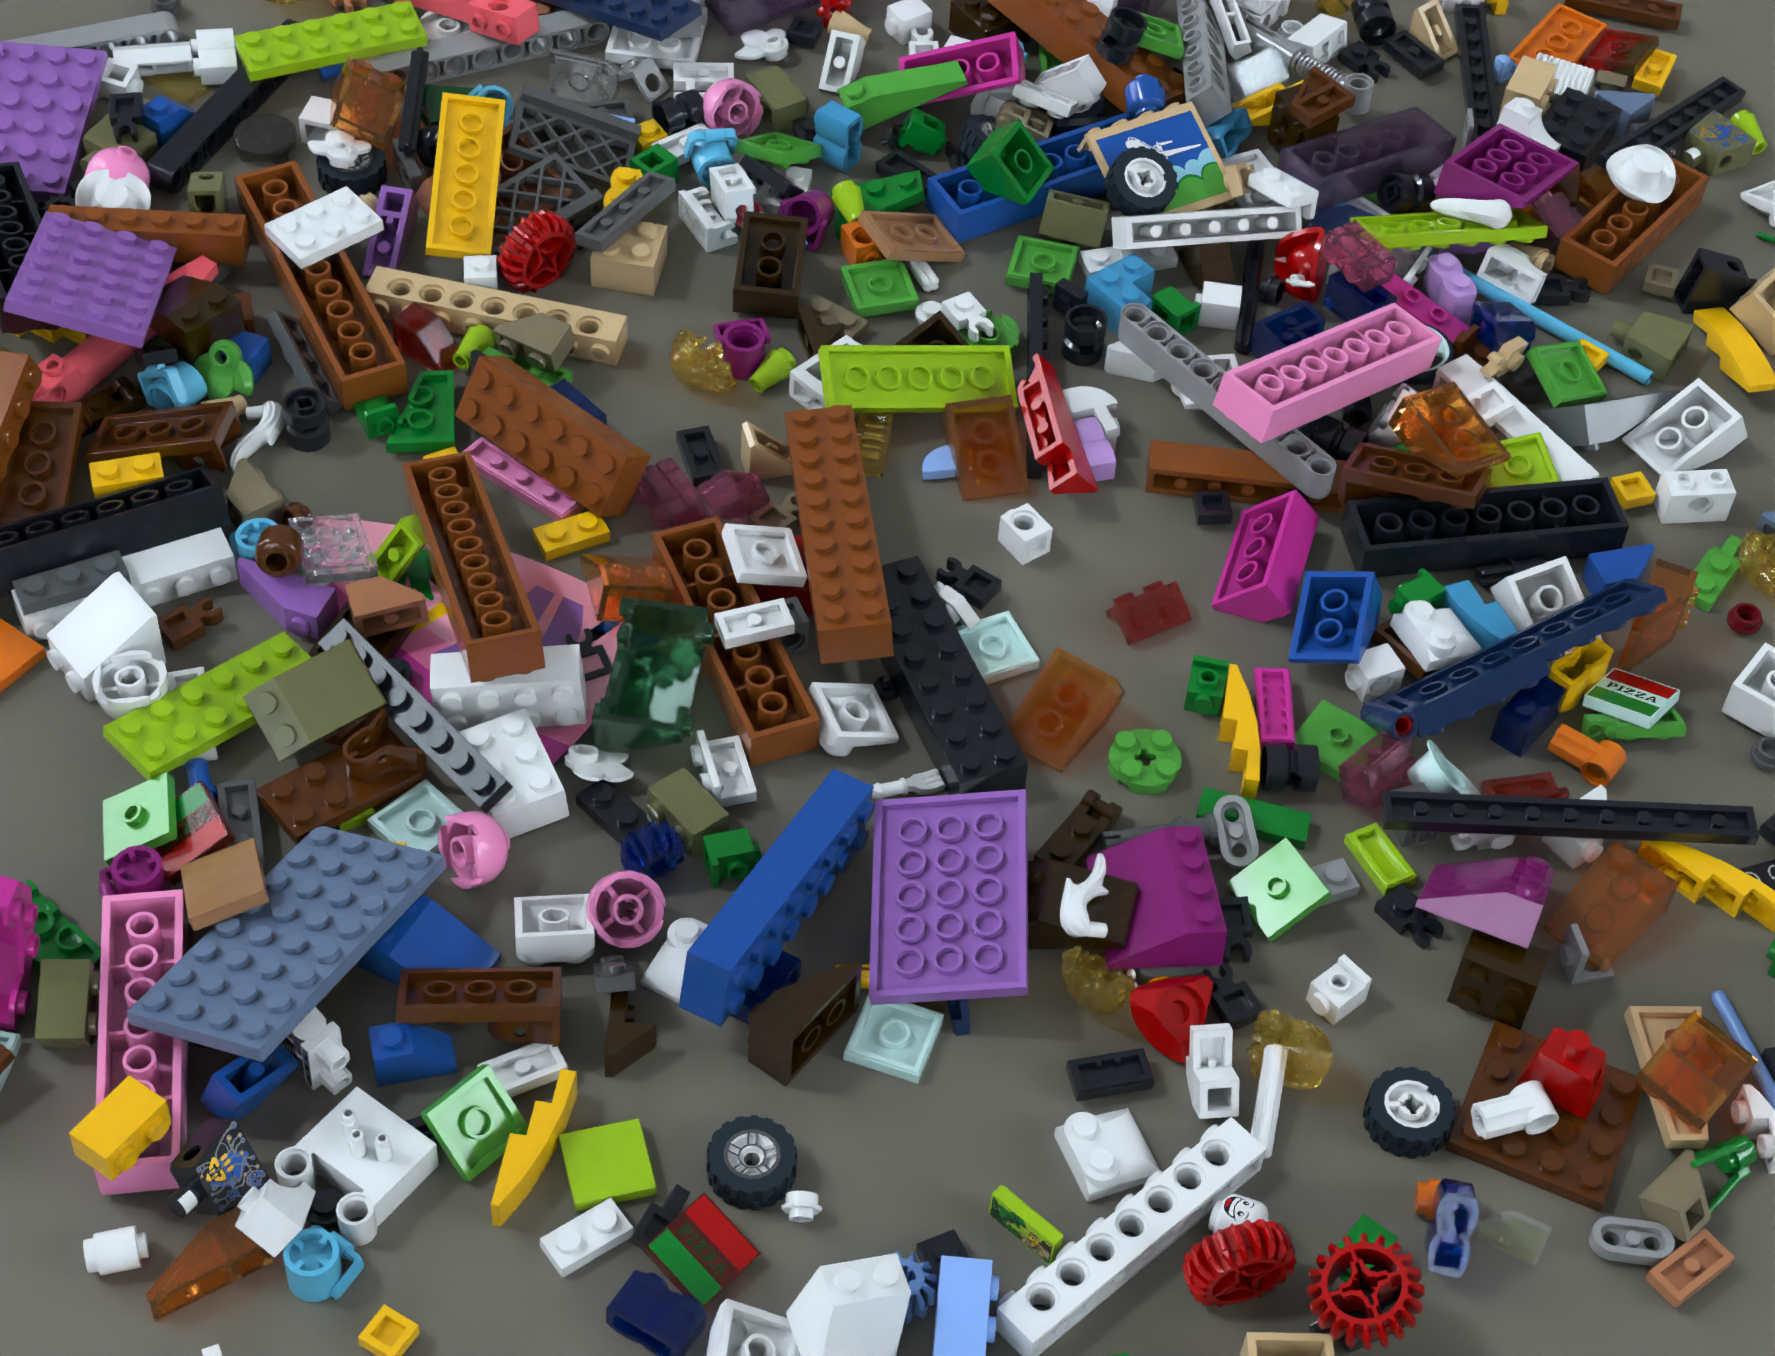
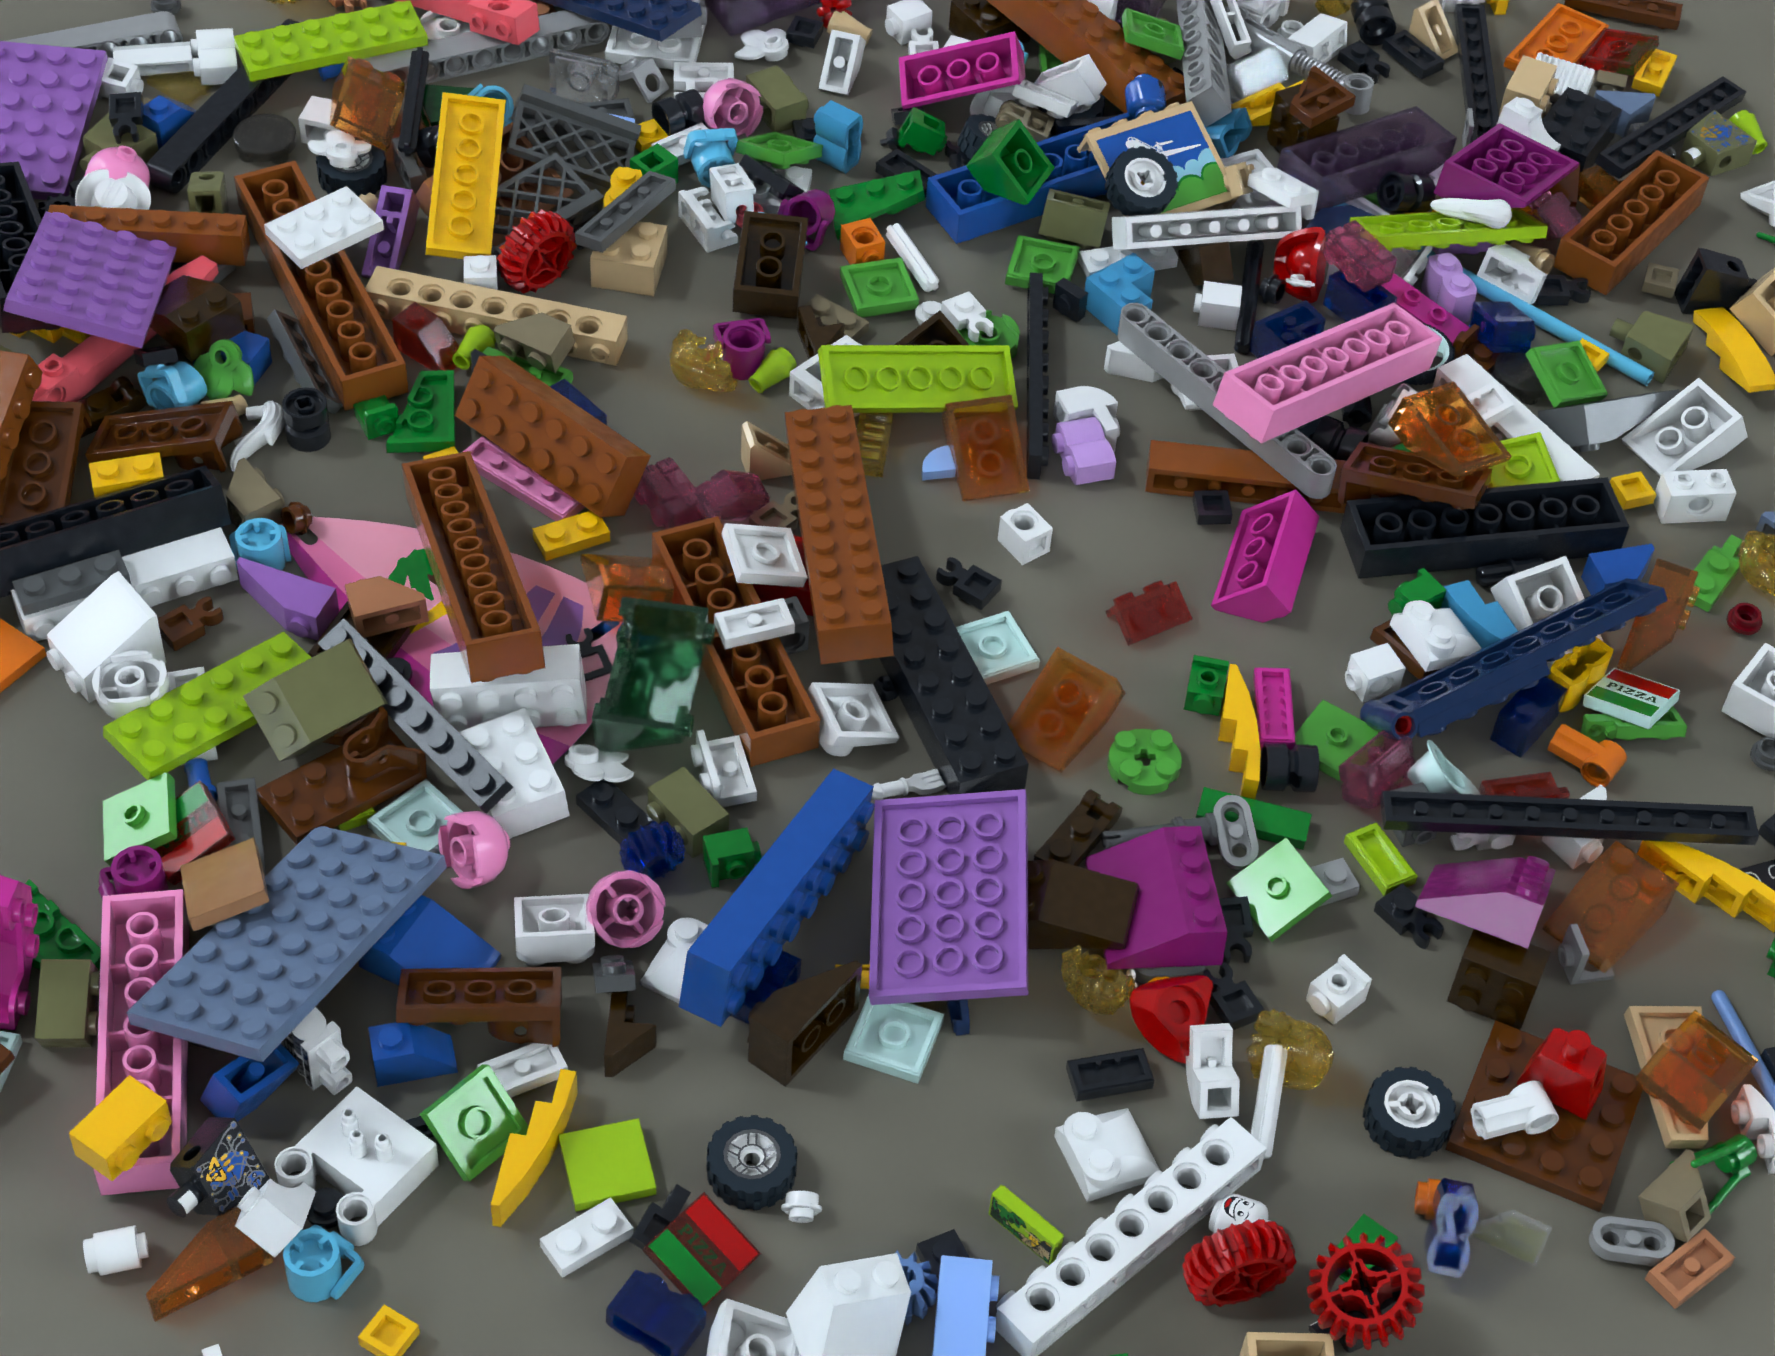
reddish brown head [255,524,304,578] -> none
clear plate [288,513,378,586] -> none
lime slope [367,514,427,583] -> none
black plate [676,425,726,488] -> none
lime cone [832,180,864,223] -> none
bright green wedge [837,61,968,131] -> none
medium nougat tile [857,211,966,262] -> none
white plate [934,581,980,629] -> none
wedge [1017,353,1099,494] -> none
white piece [1060,853,1109,938] -> none
black wheel [1061,304,1108,366] -> none
black wheel [1095,6,1148,65] -> none
green brick [1151,286,1201,336] -> none
blue slope [1288,571,1383,664] -> none
tan plate [1479,336,1529,379] -> none
light blue tile [1493,54,1518,85] -> none
white hat [1606,144,1676,203] -> none

